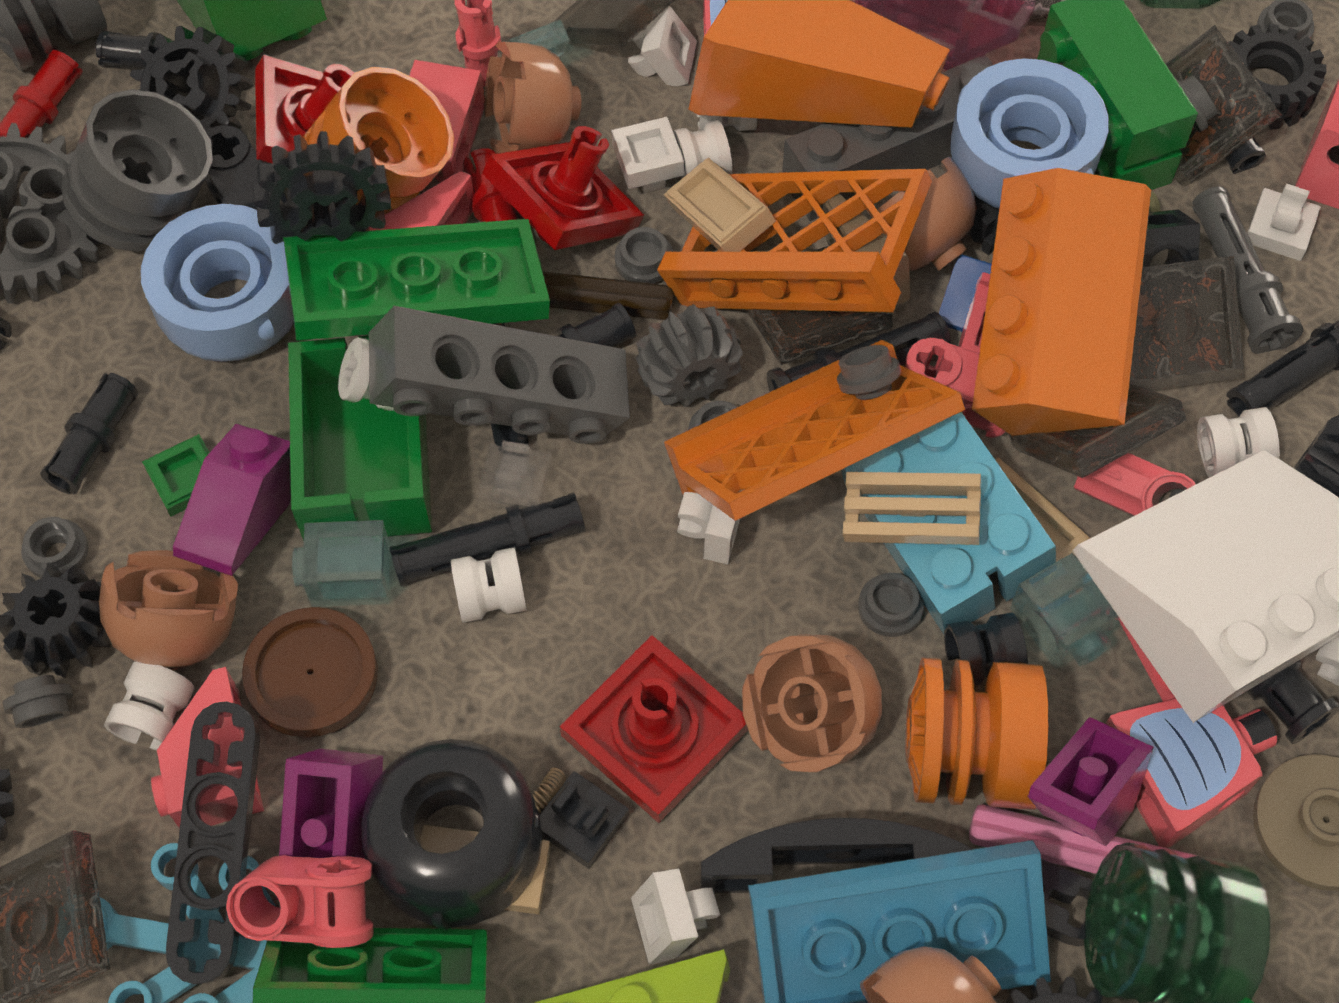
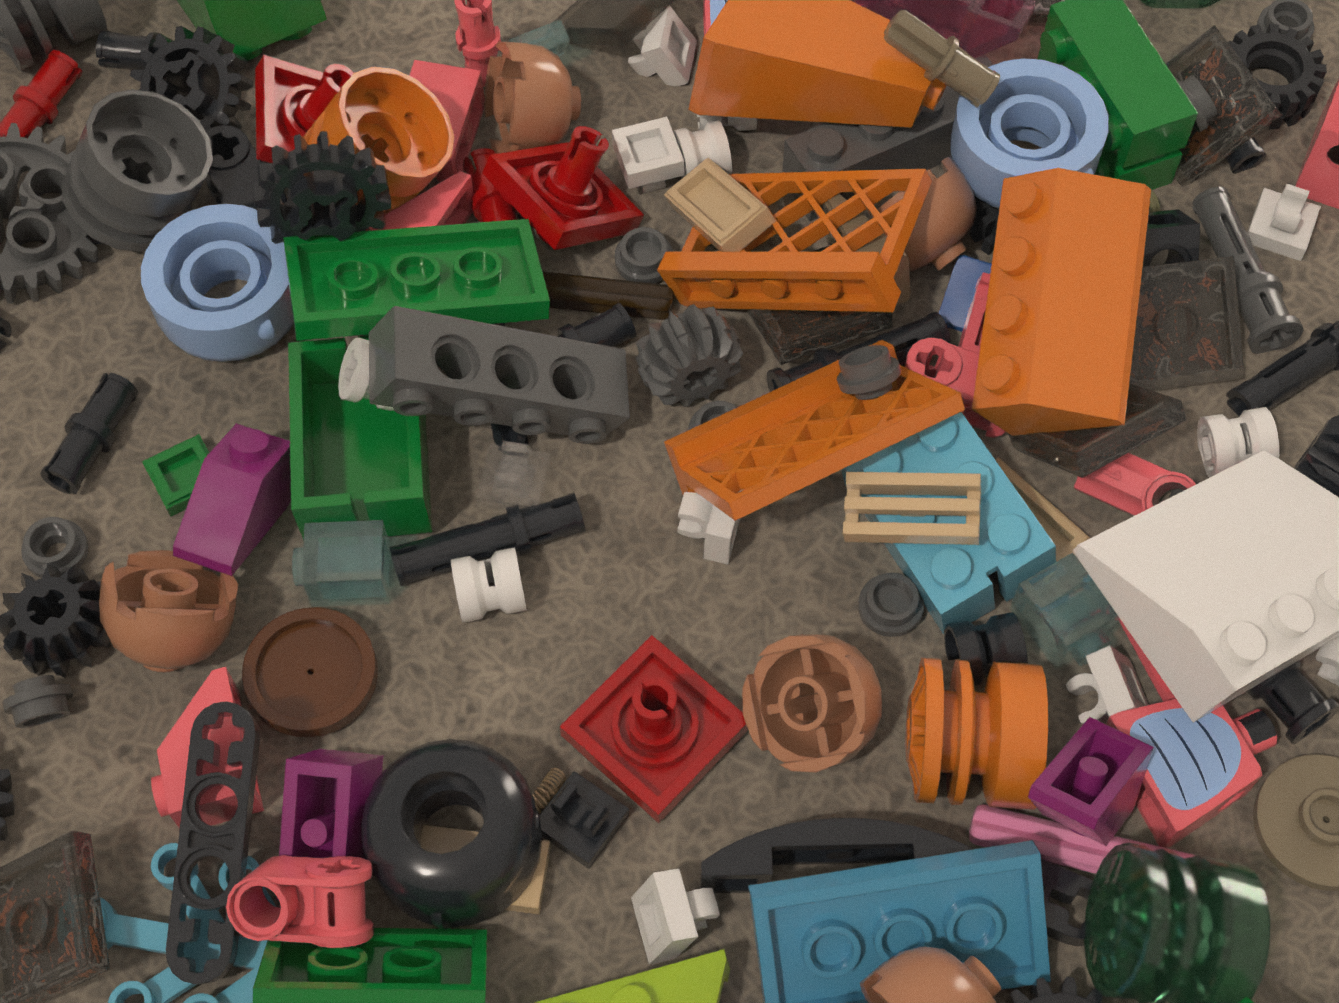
white wheel [104,662,195,750] -> none
none -> dark tan axle [884,10,1000,108]
none -> white tile [1066,645,1149,724]

